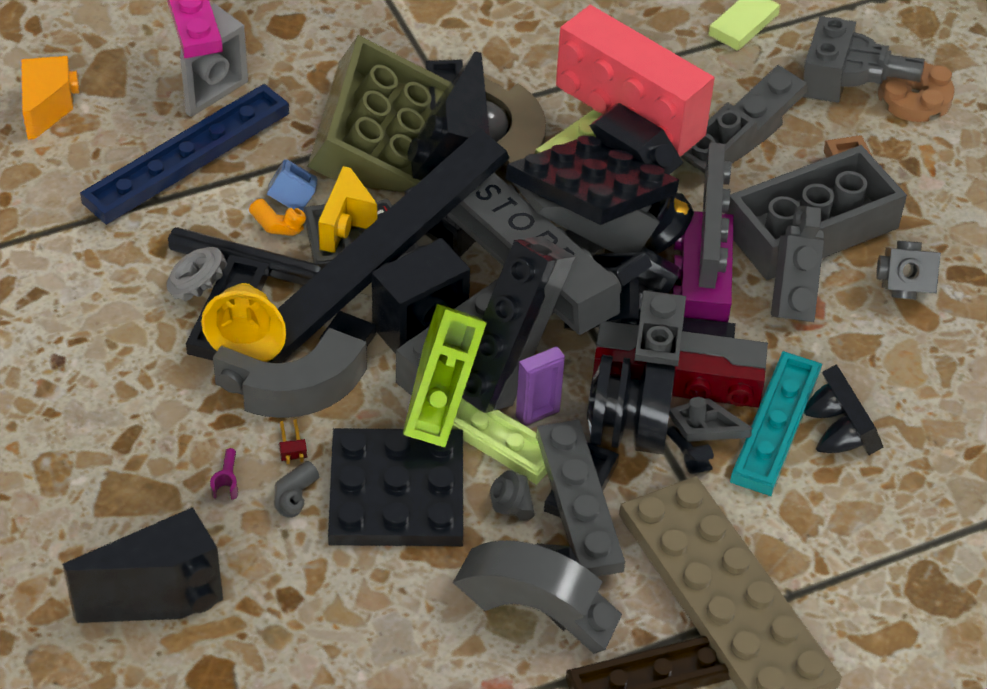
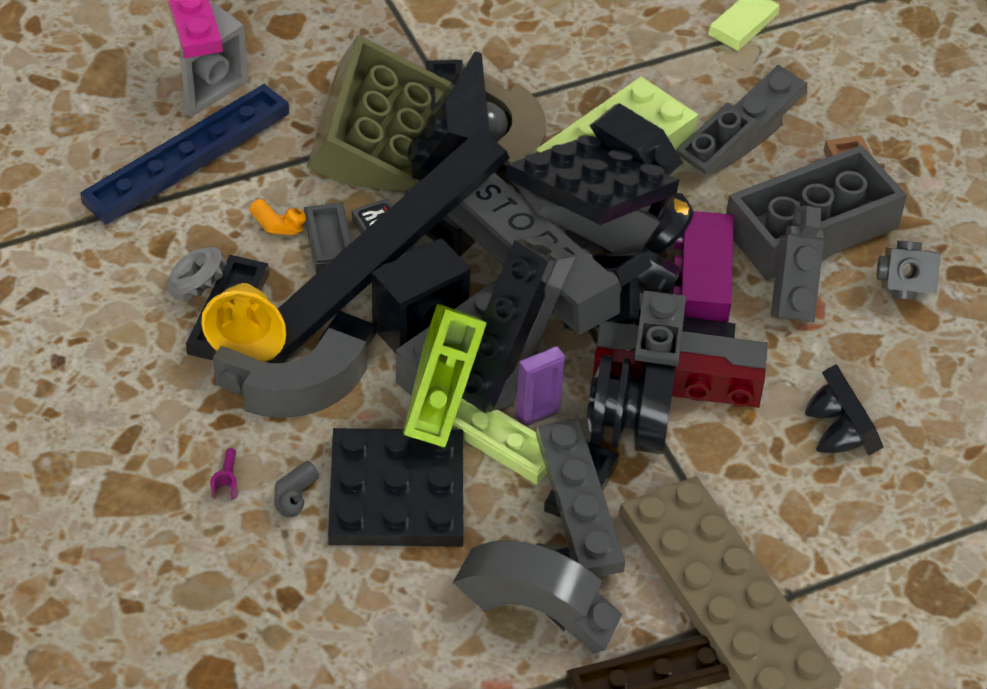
light orange slope [21,56,79,139] -> none
black slope [62,507,223,623] -> none
black axle [168,227,322,285] -> none
medium blue slope [267,159,318,211] -> none
dark red piece [279,419,307,464] -> none
yellow slope [318,166,377,253] -> none
dark grey plate [490,470,535,521] -> none
coral brick [556,4,715,157] -> none
black hand [667,426,714,474] -> none
dark grey piece [669,397,752,442] -> none
dark grey plate [699,142,732,289] -> none
teal tile [730,351,822,496] -> none
dark grey brick [803,16,925,103] -> none
medium nougat plate [878,56,955,122] -> none

